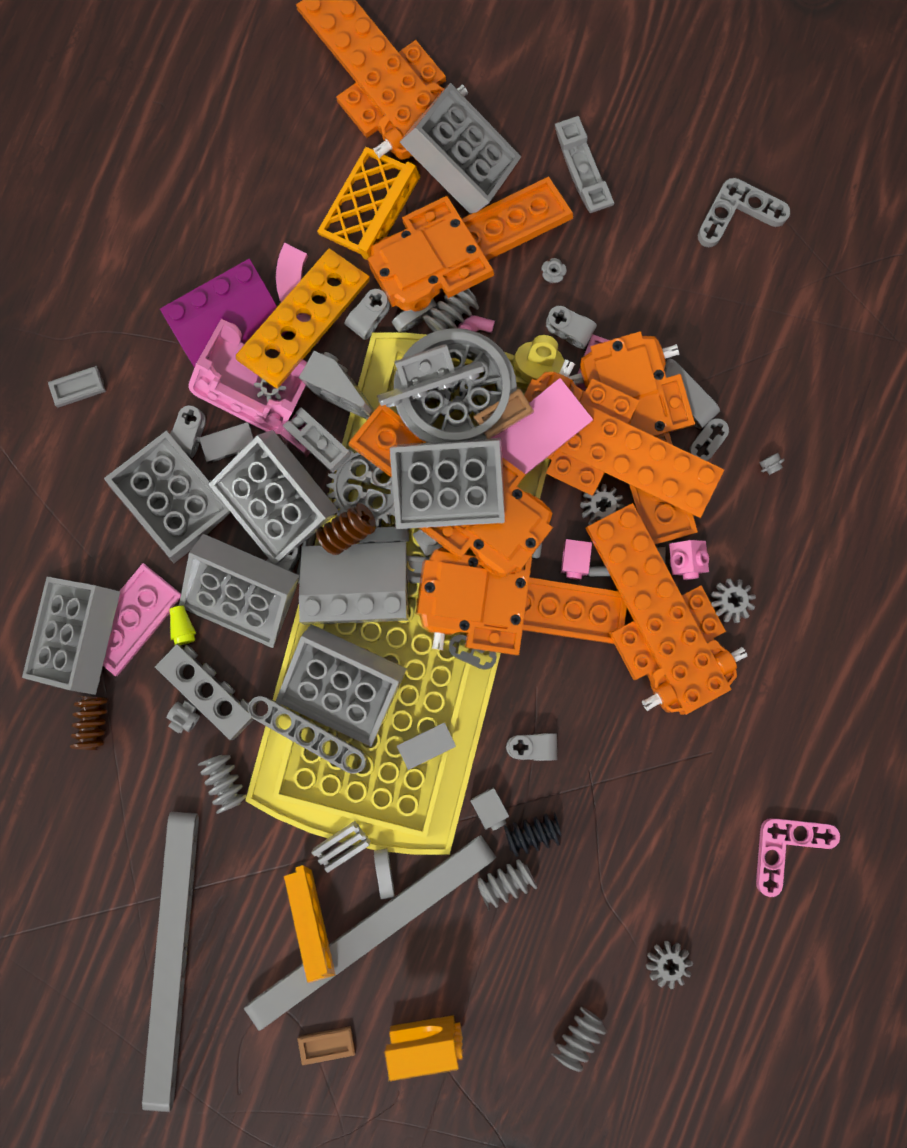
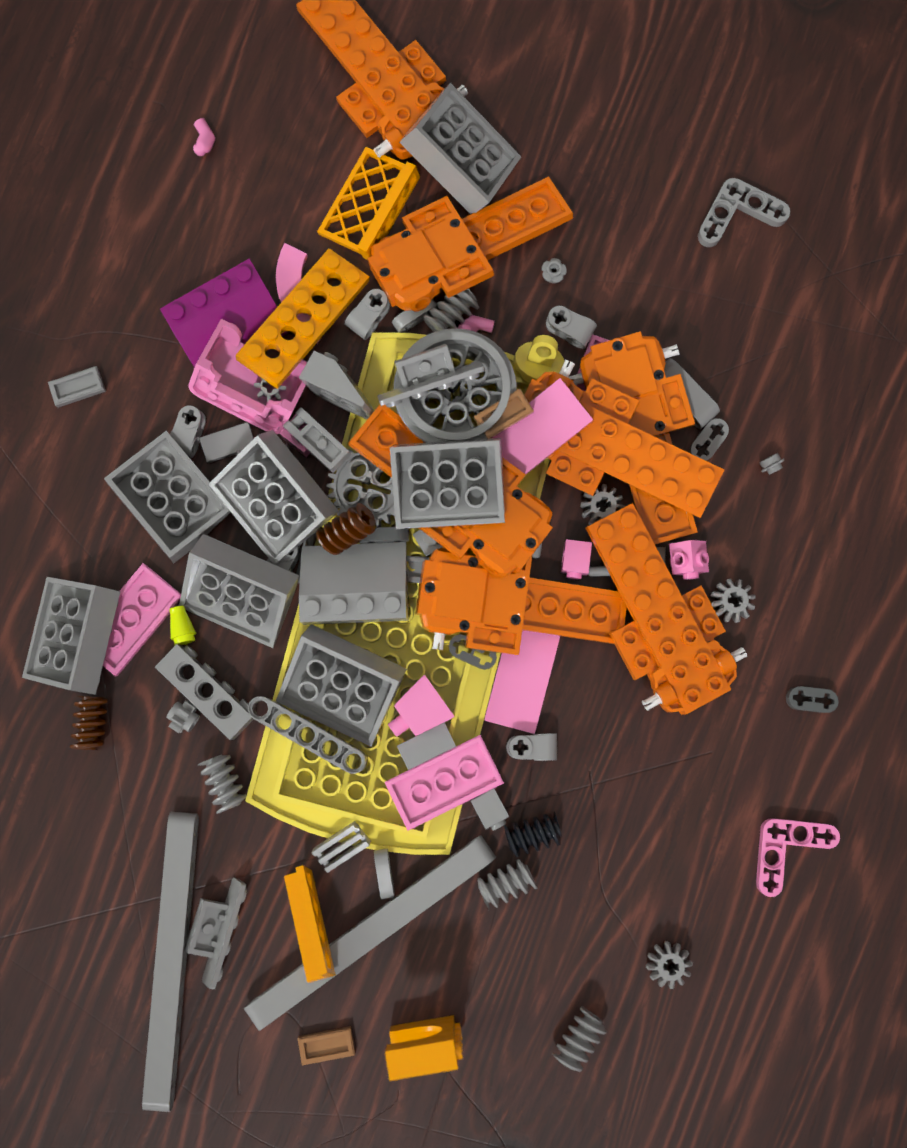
light grey slope [555,116,614,213] -> none
none -> light grey bracket [185,878,247,989]
none -> bright pink arm [193,118,215,156]
none -> bright pink tile [384,735,504,831]
none -> bright pink torso [388,675,455,737]
none -> bright pink tile [484,630,560,734]
none -> dark grey beam [786,686,839,713]

